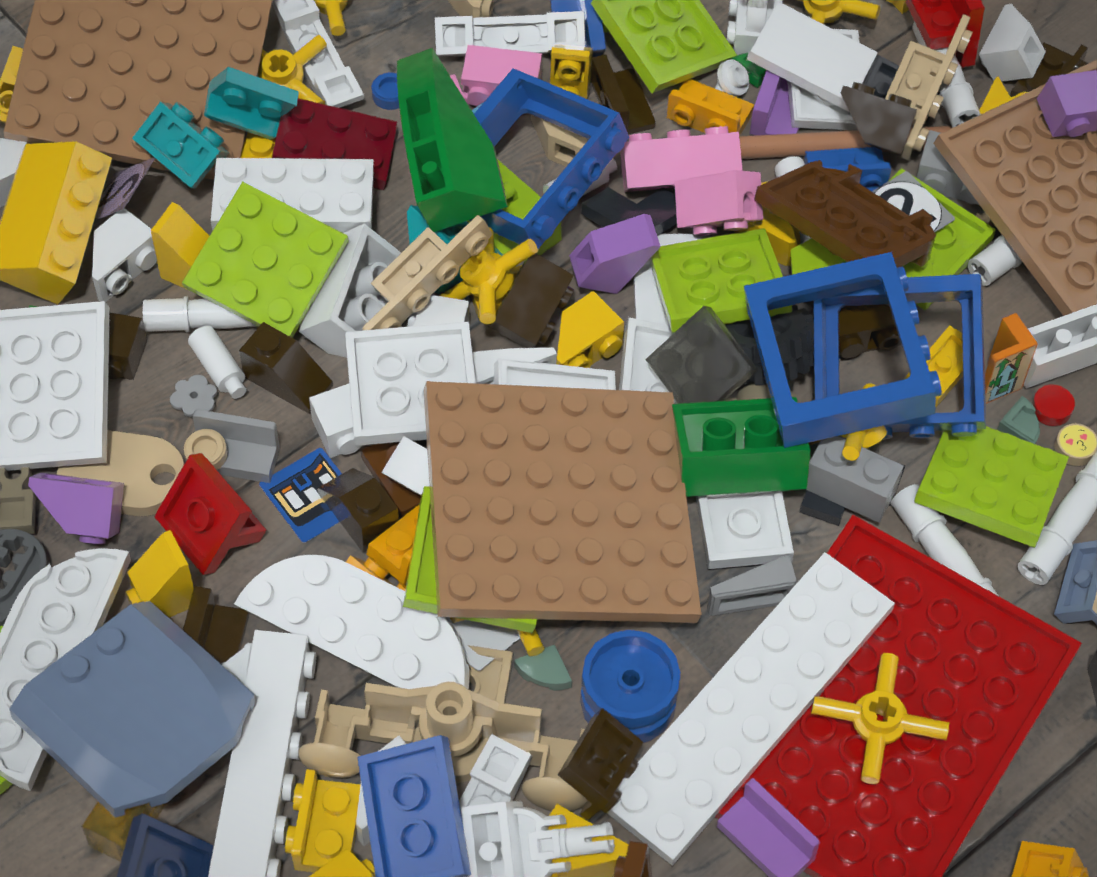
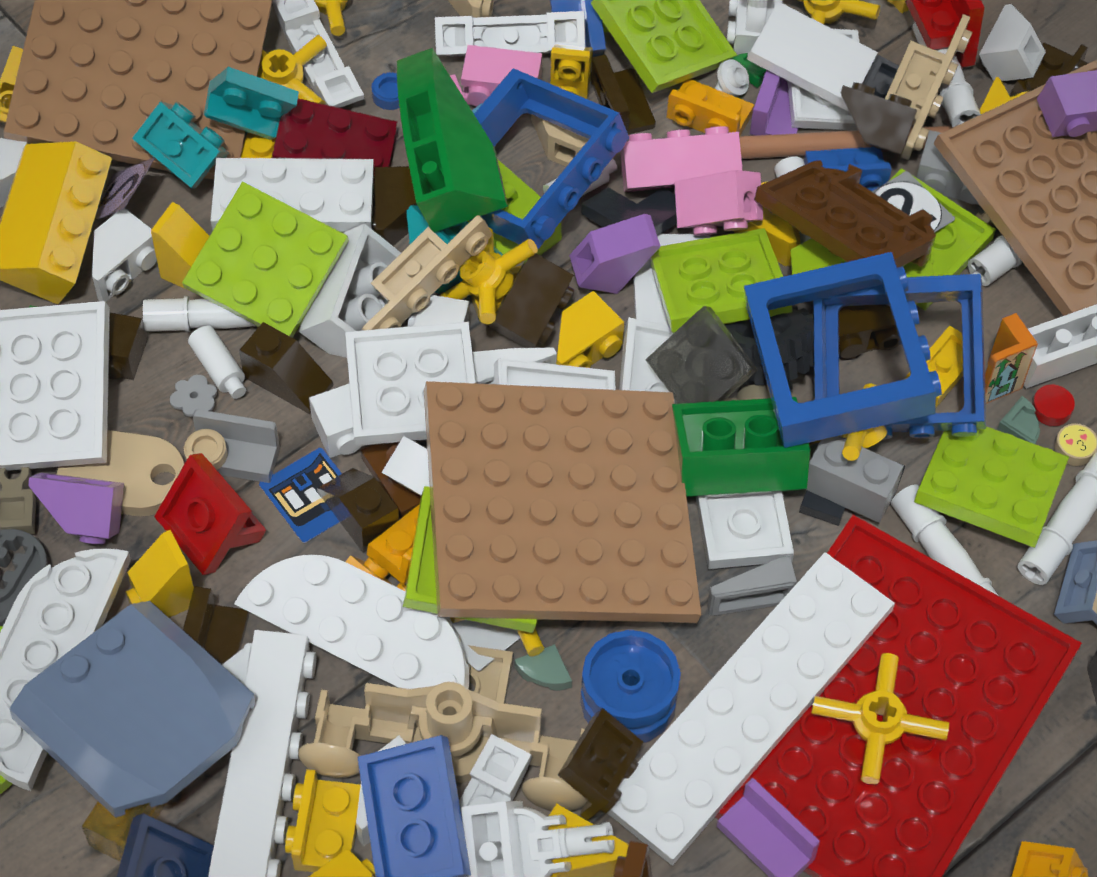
none -> dark brown slope [372,166,417,246]

